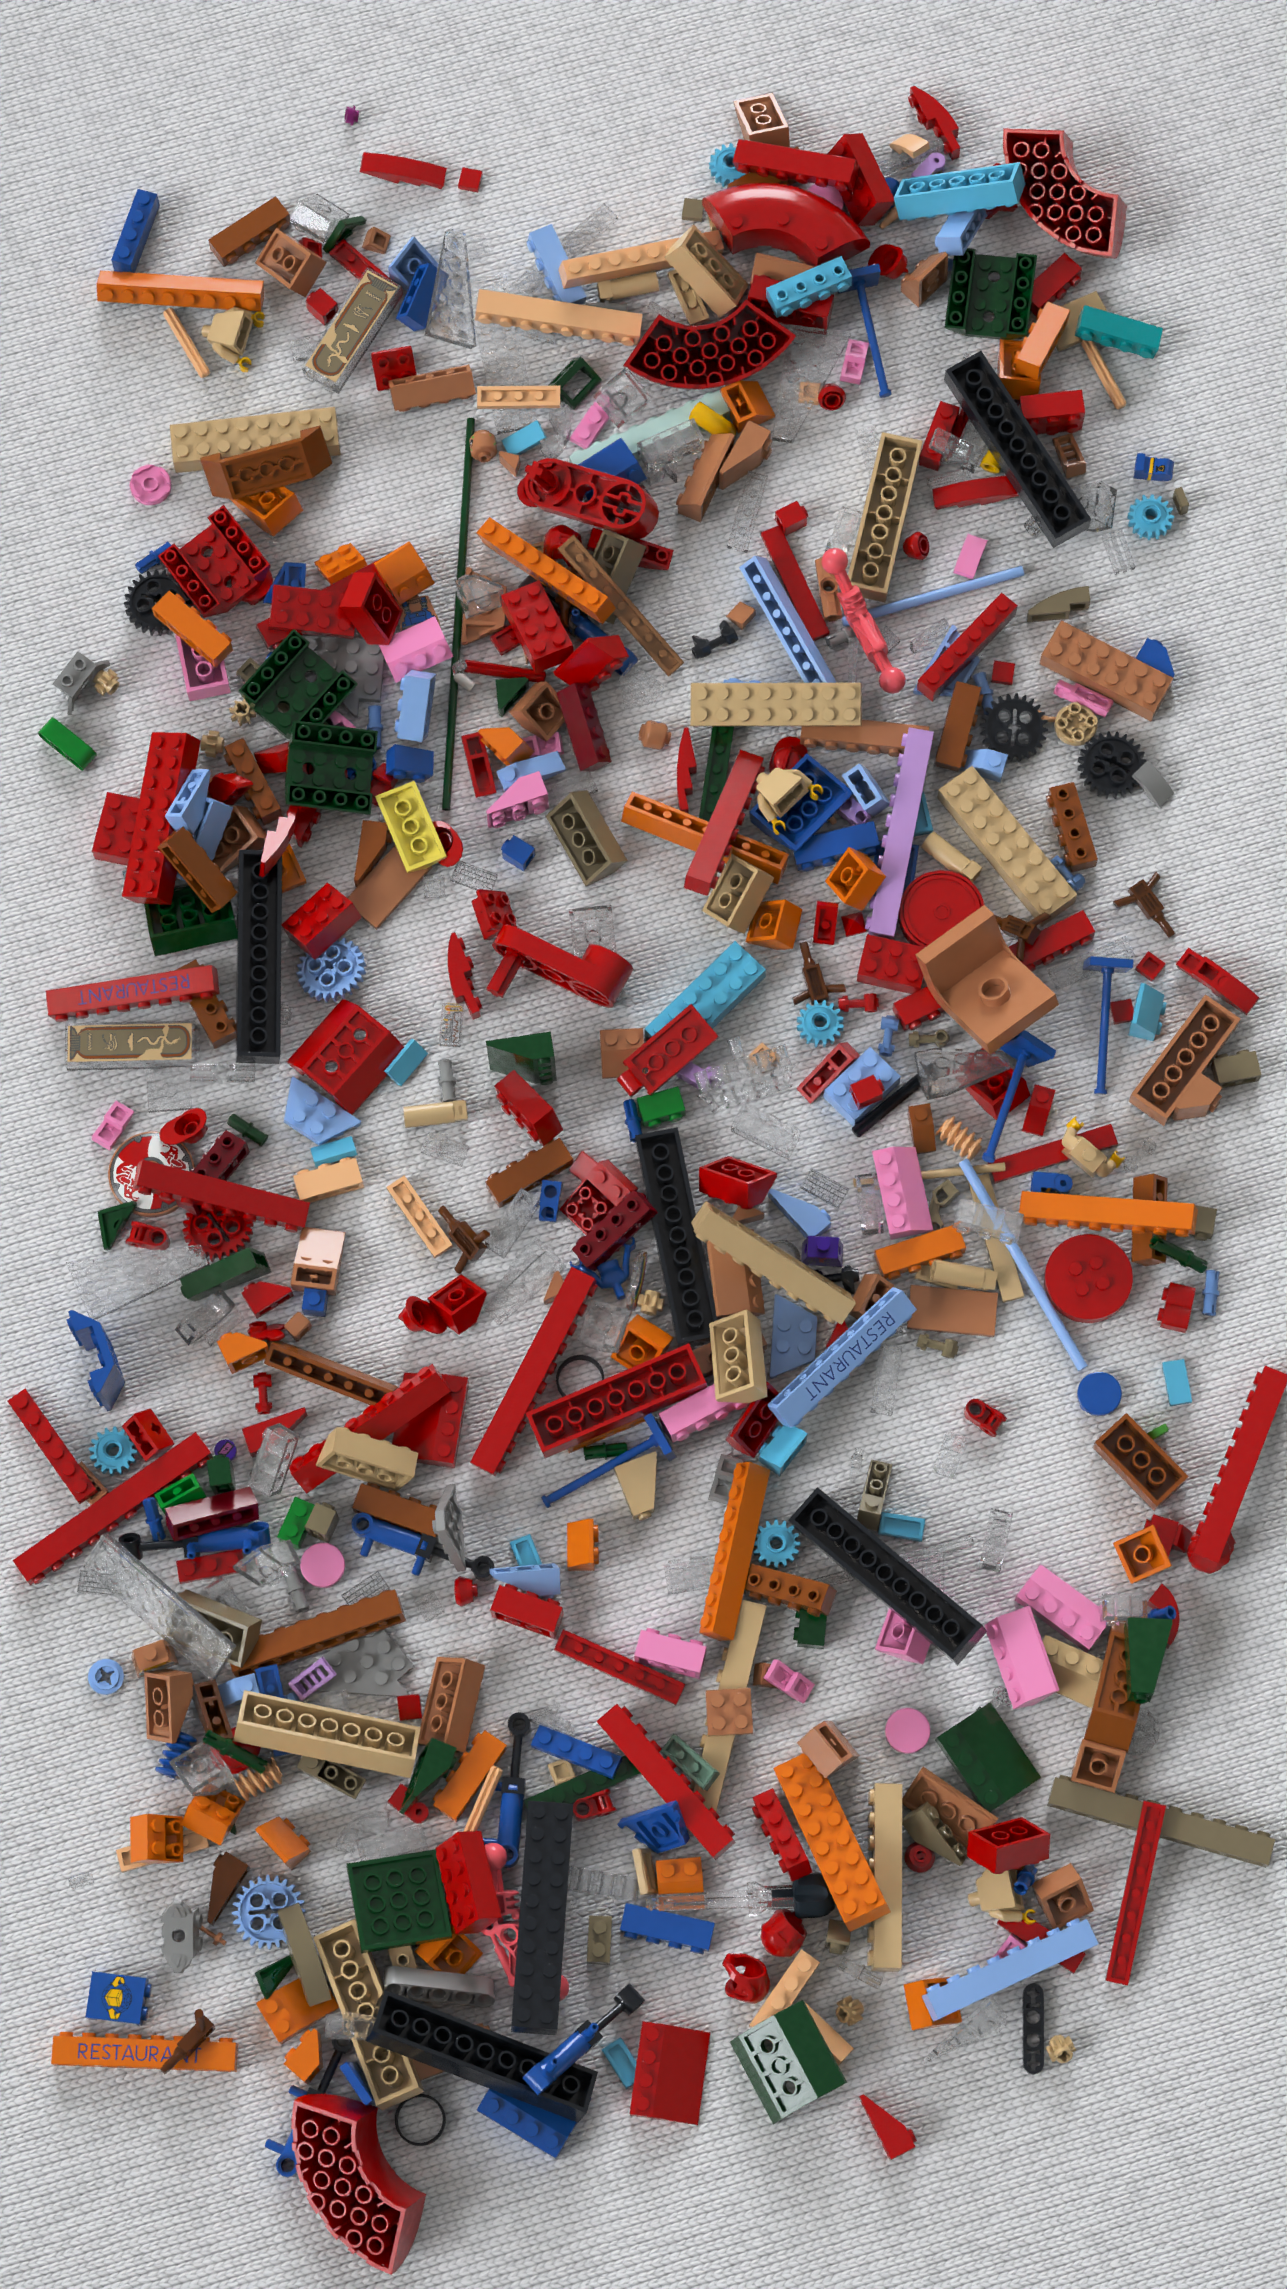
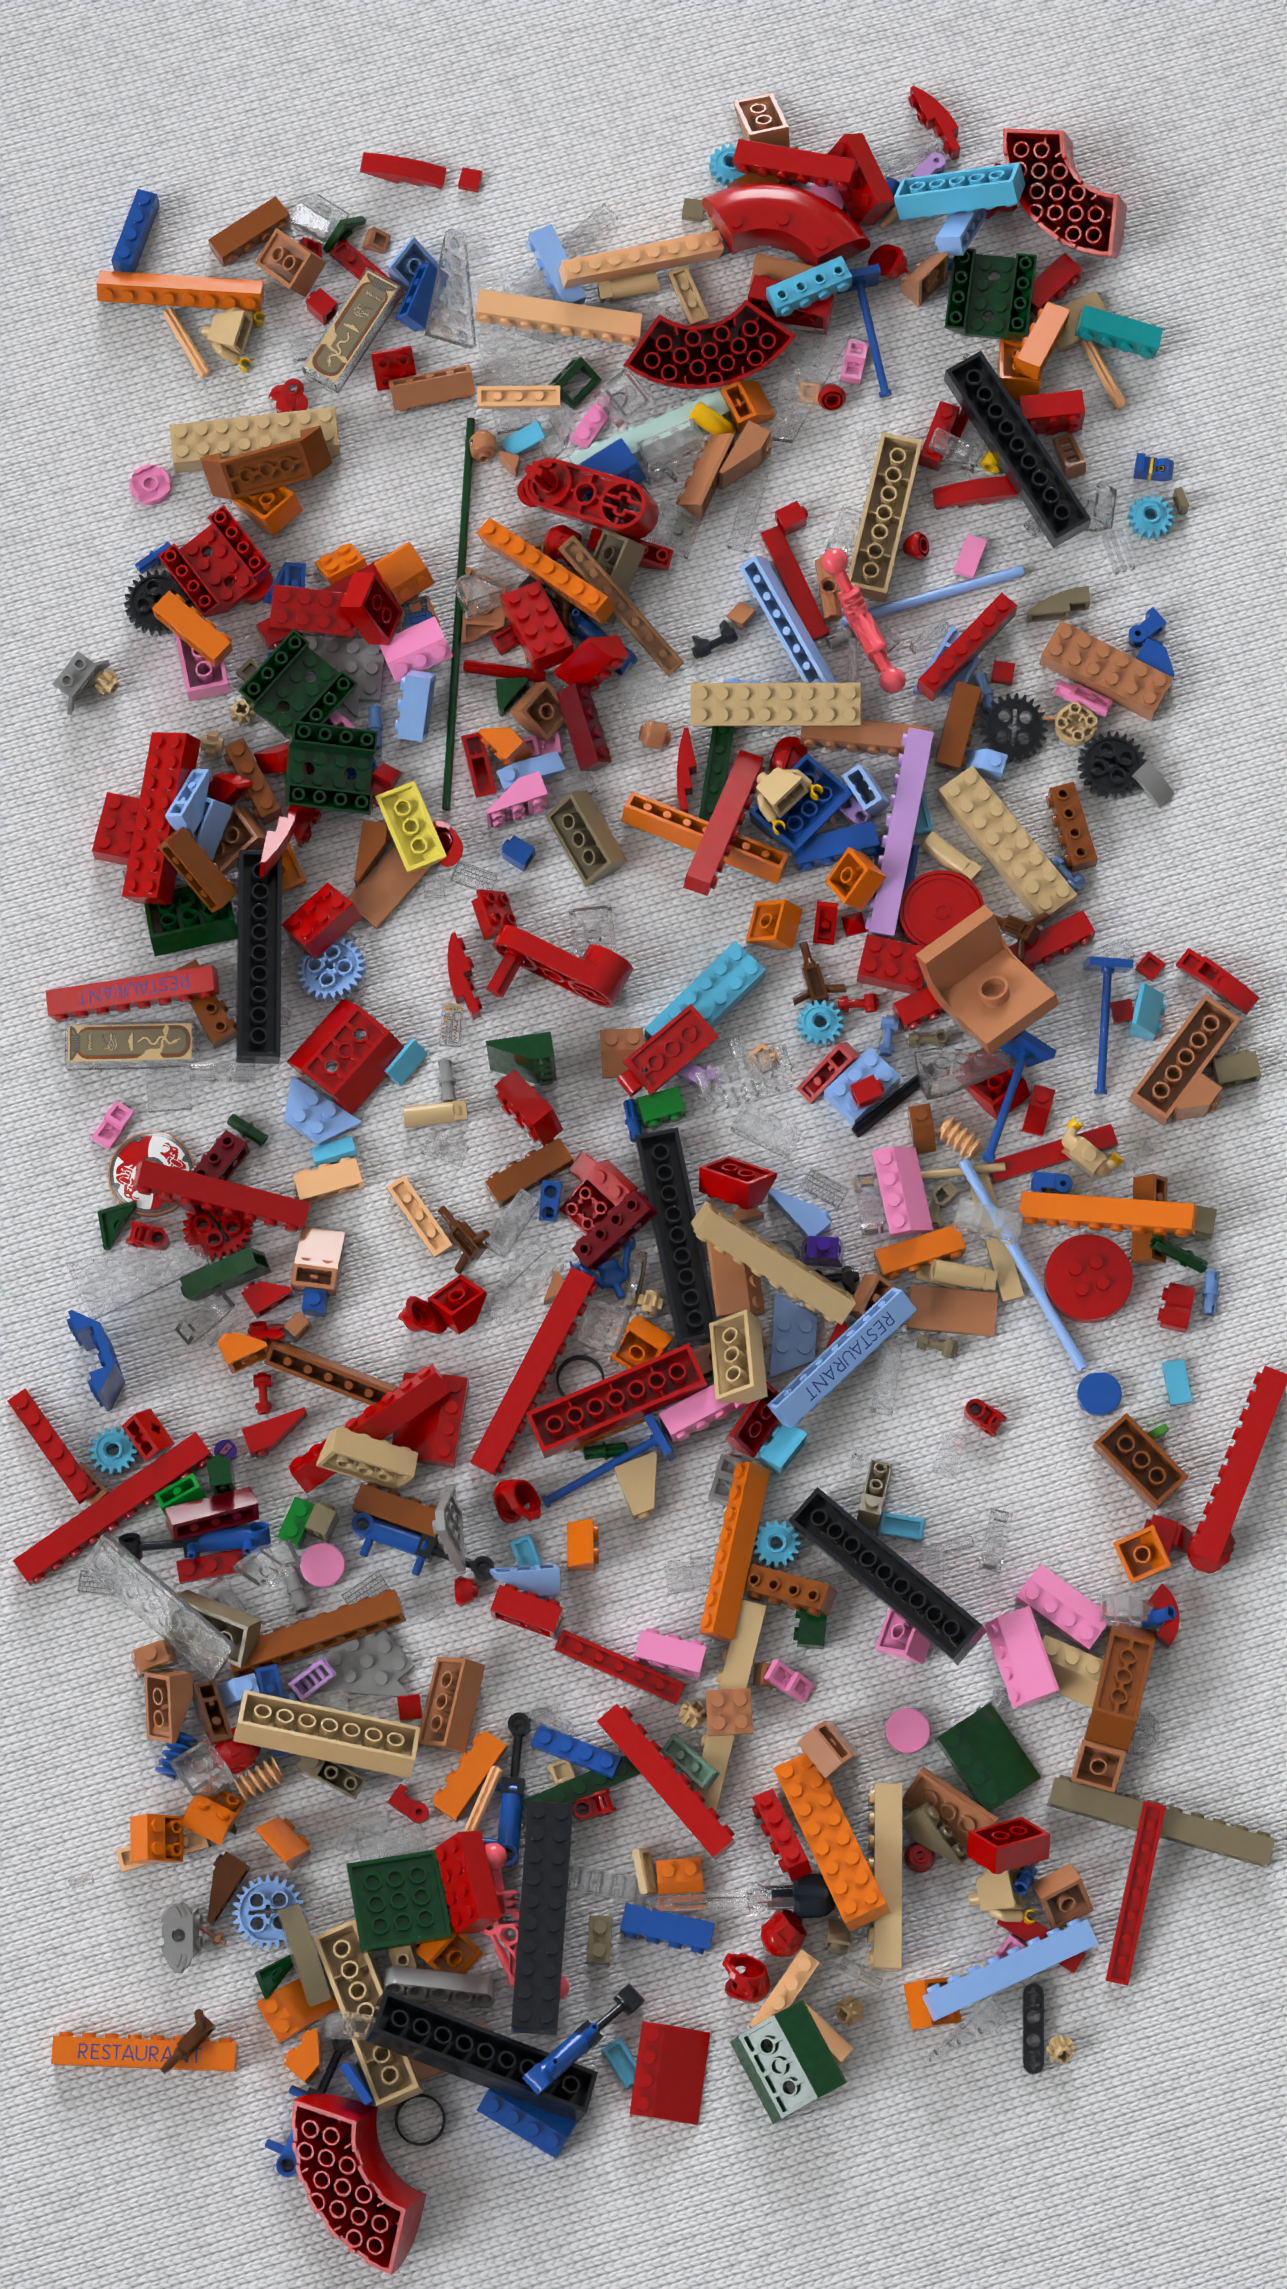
green beam [38,717,97,771] -> none
blue panel [85,1971,152,2026] -> none
light blue gear [88,1659,124,1695] -> none
blue axle [142,1497,166,1541] -> none
red piece [159,1108,208,1145] -> none
dark green pin [202,1730,268,1774] -> none
clear brick [248,1423,300,1497] -> none
magenta plate [344,105,359,126] -> none
blue brick [386,744,434,783] -> none
dark green slope [399,1738,457,1814] -> none
arm [452,660,475,691] -> none
blue wing [617,1800,690,1854] -> none
tan slope [664,224,749,318] -> none
tan slope [702,854,774,934] -> none
red slope [859,2094,917,2160] -> none
light nougat slope [889,134,930,159] -> none
reddish brown piece [1113,872,1176,938] -> none
dark green slope [1124,1617,1173,1704] -> none
none -> red plate [269,378,308,413]
none -> red helmet [492,1479,541,1524]
none -> clear slope [648,501,701,559]
none -> tan gear [678,1700,707,1729]
none -> blue leg [1128,607,1166,648]

